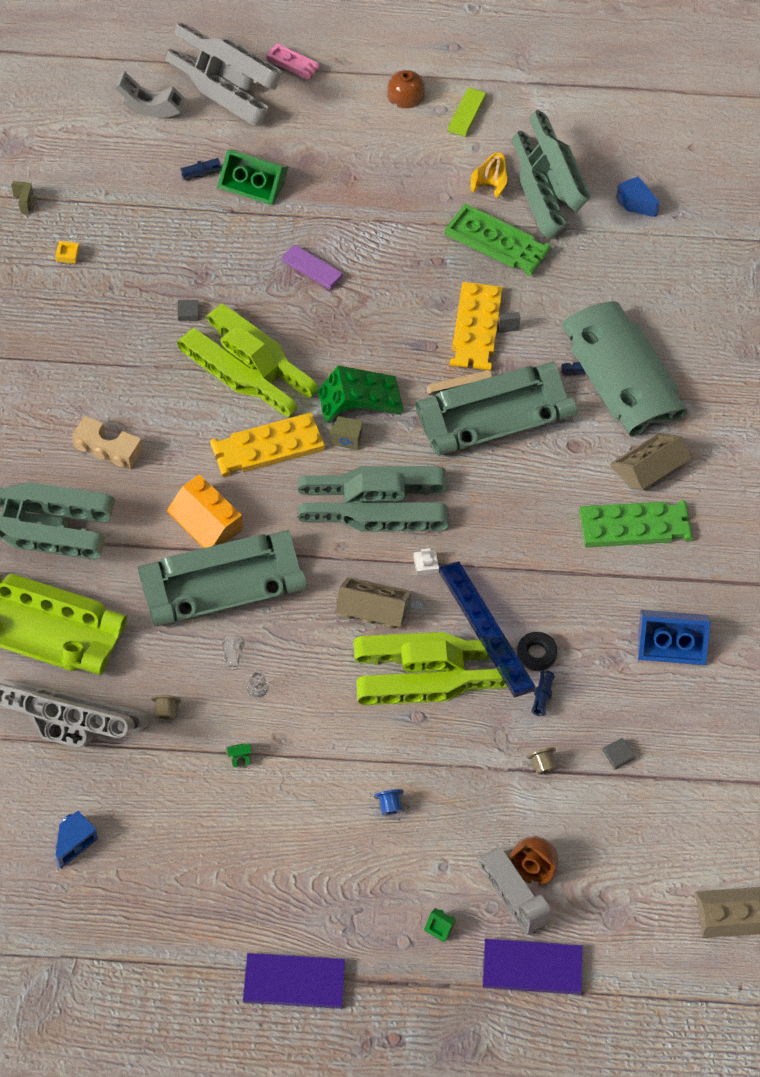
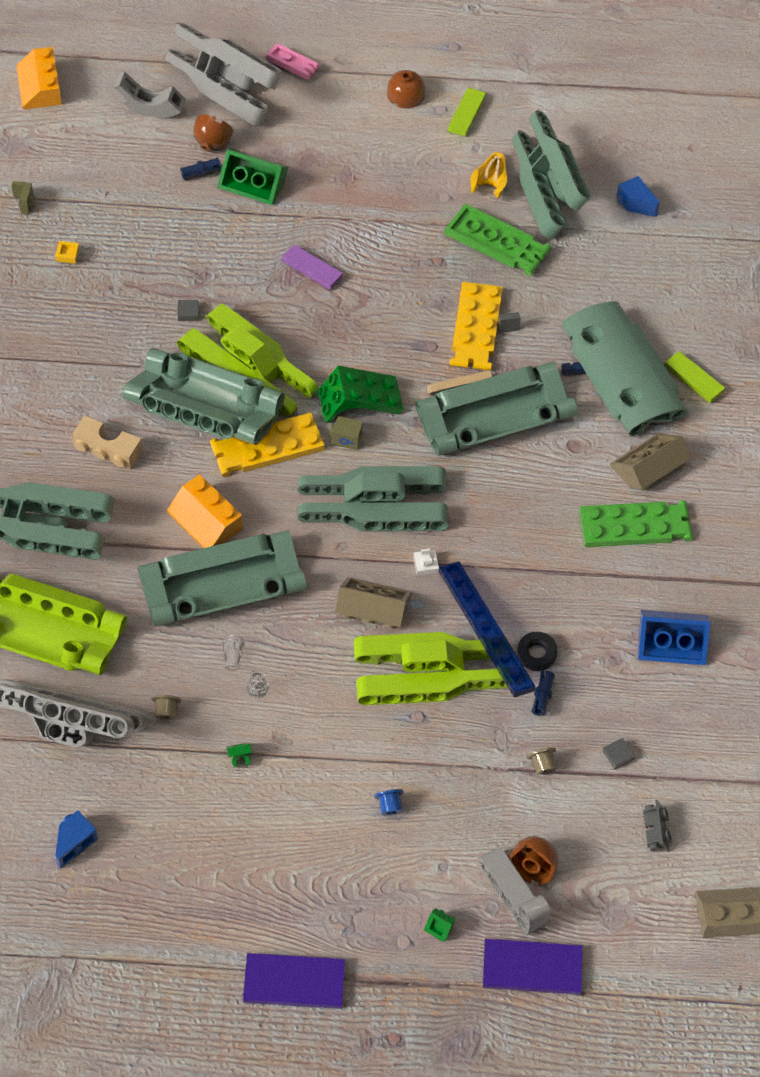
none -> light orange slope [17,47,62,110]
none -> sand green panel [123,348,285,445]
none -> dark orange cylinder [193,114,234,151]
none -> dark grey hinge [643,800,672,852]
none -> lime tile [664,351,725,403]

